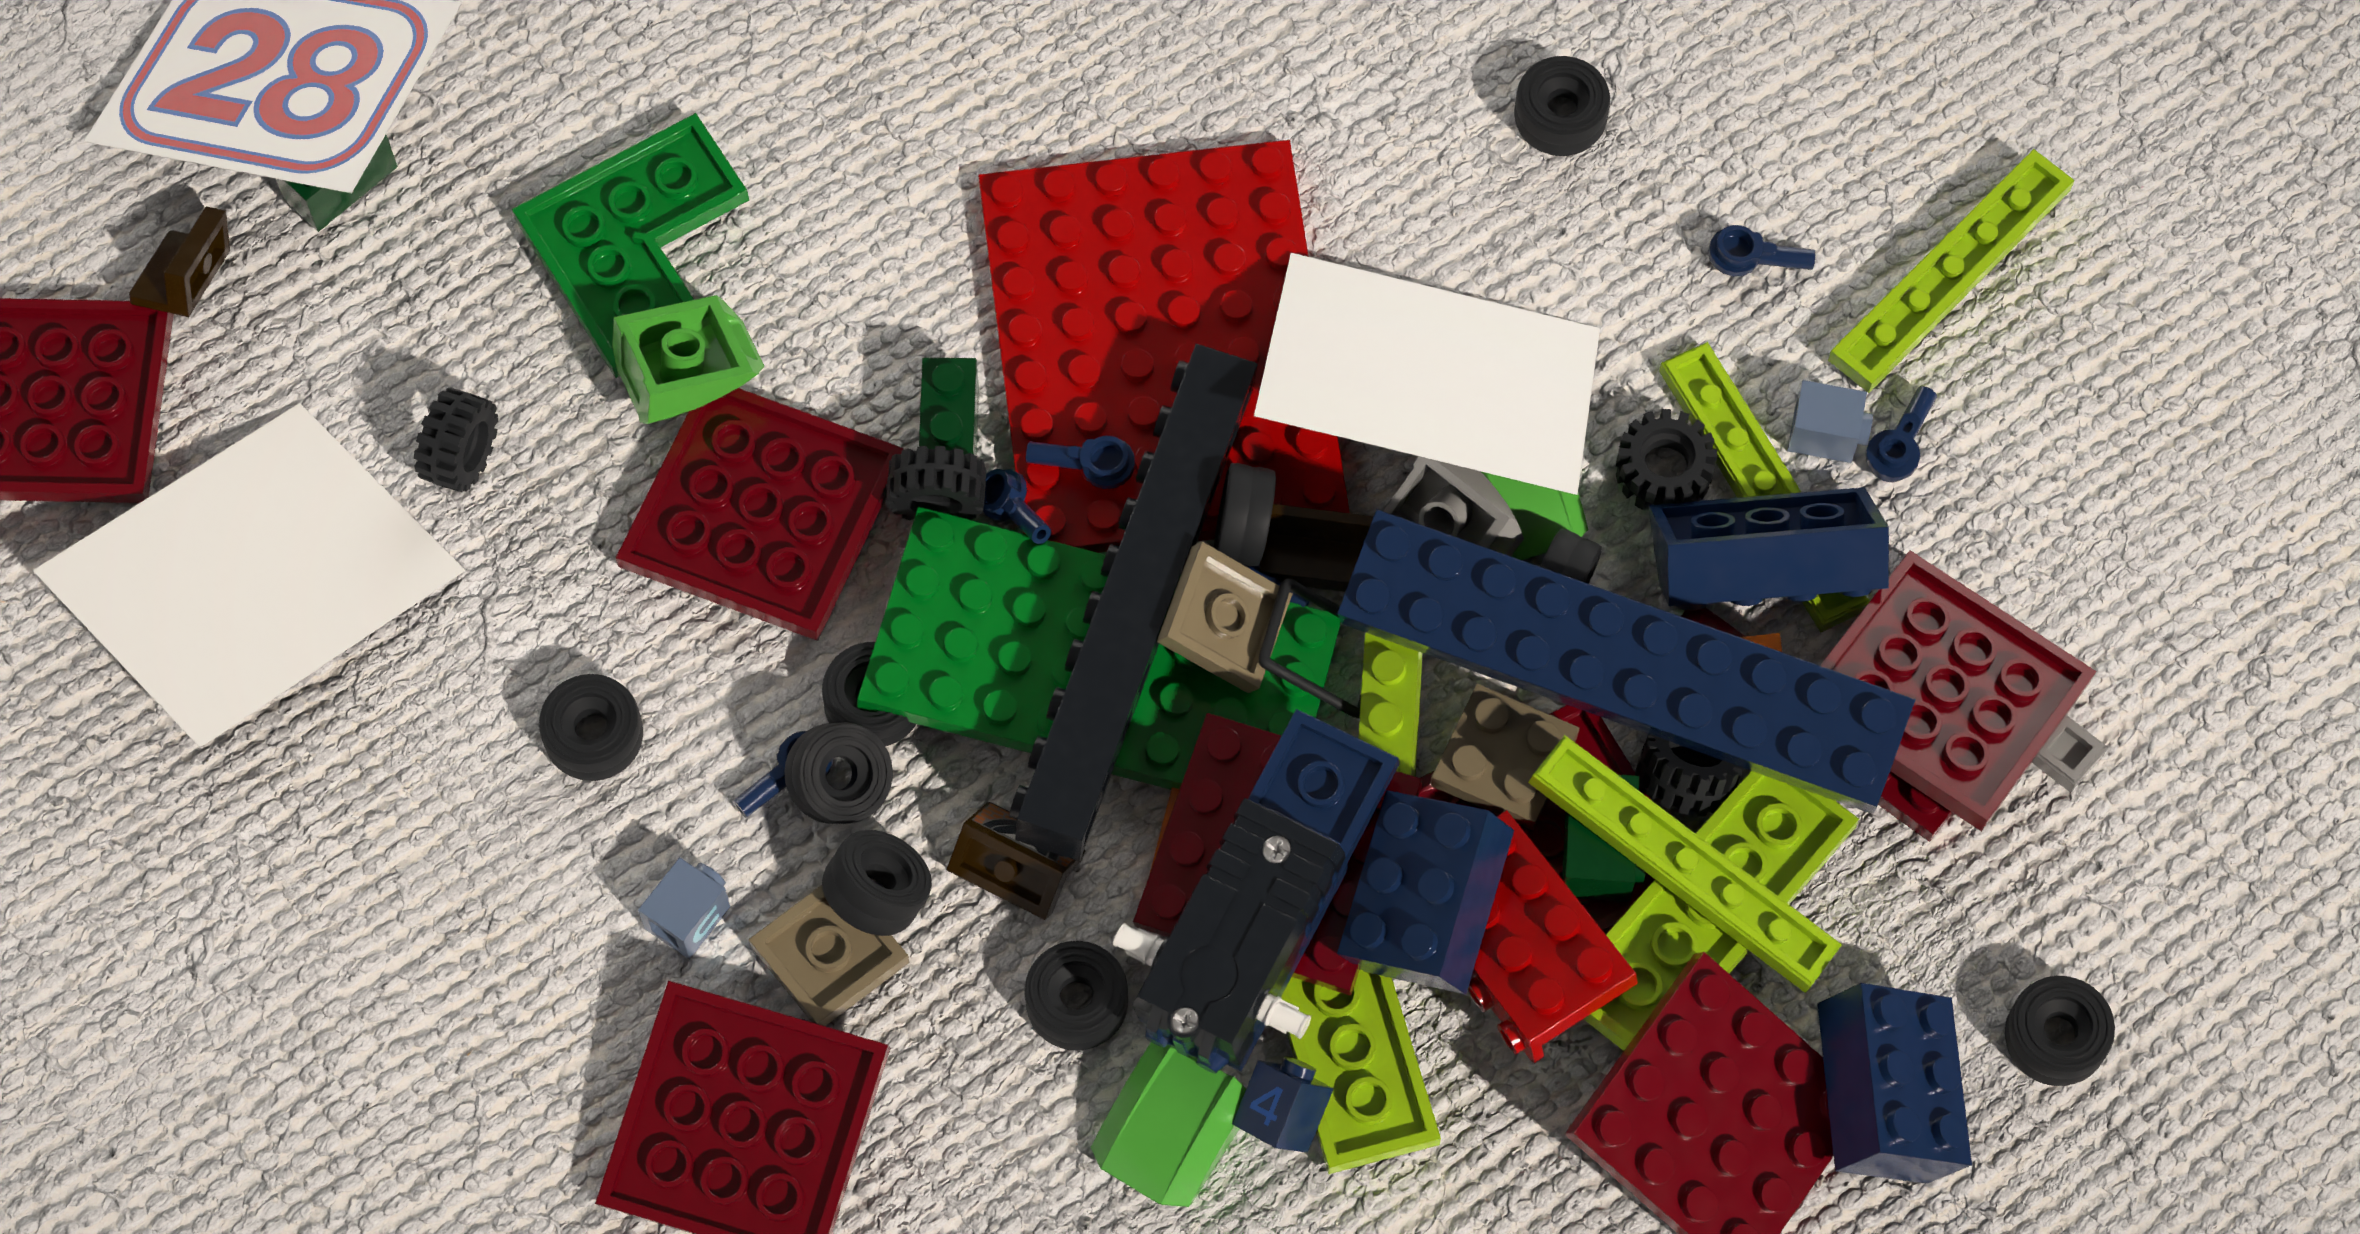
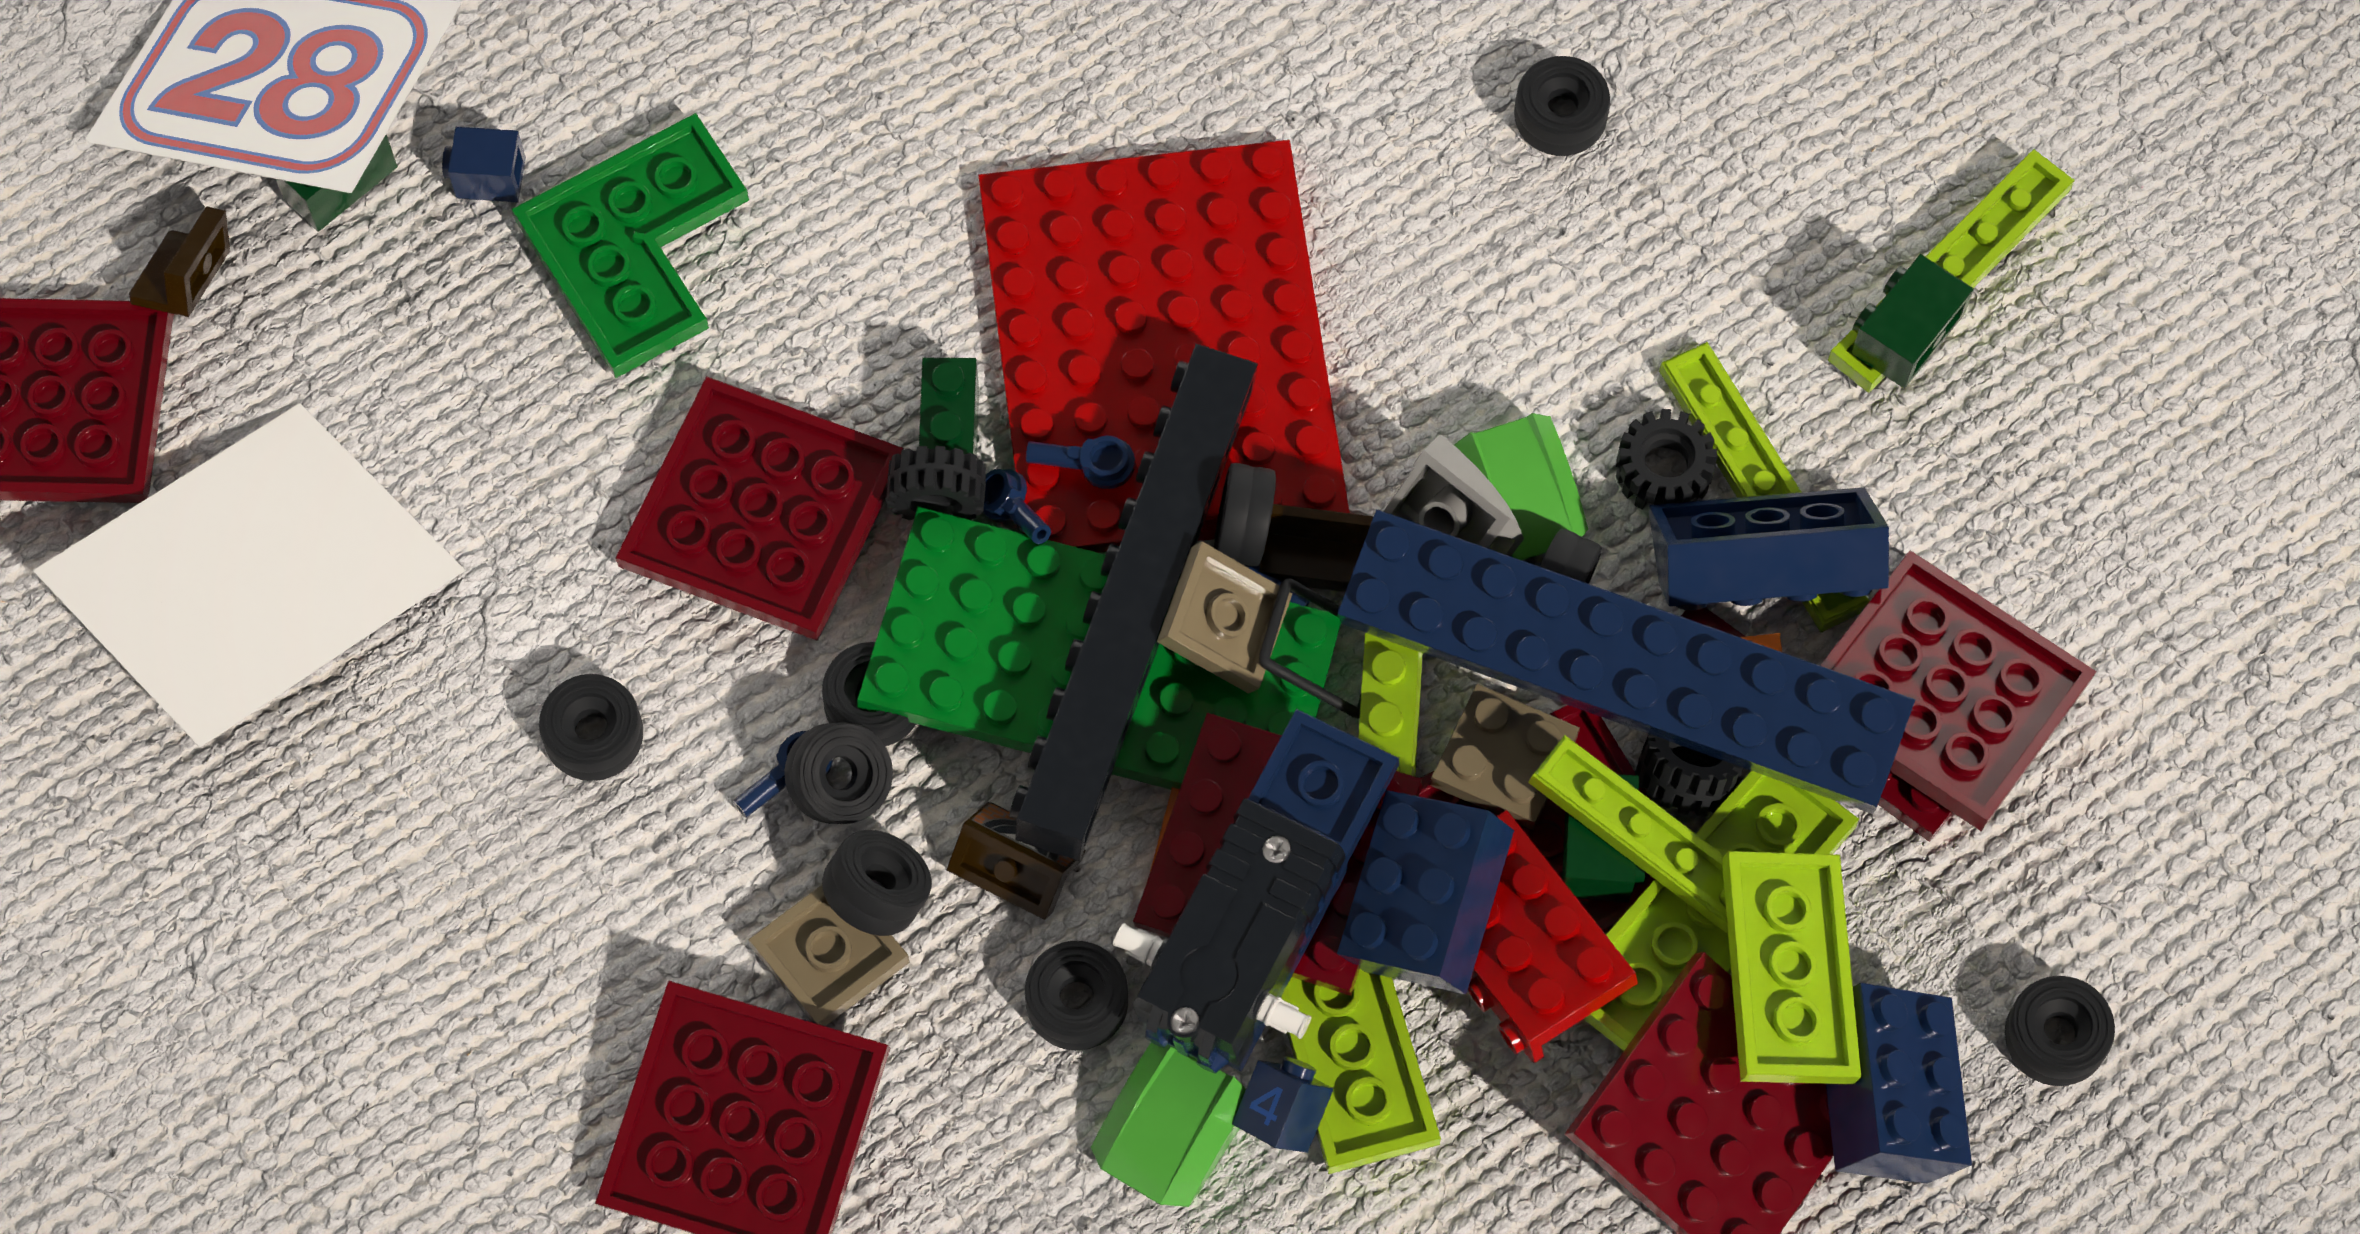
black tyre [414,387,498,492] -> none
bright green slope [612,295,765,424] -> none
sand blue brick [638,857,731,960] -> none
white sticker [1254,253,1600,495] -> none
dark blue plate [1708,225,1816,277] -> none
sand blue brick [1787,380,1873,463] -> none
dark blue plate [1865,386,1937,482] -> none
light grey tile [2032,715,2108,793] -> none
none -> dark blue brick [442,127,526,203]
none -> lime plate [1722,851,1861,1084]
none -> dark green brick [1851,254,1974,389]

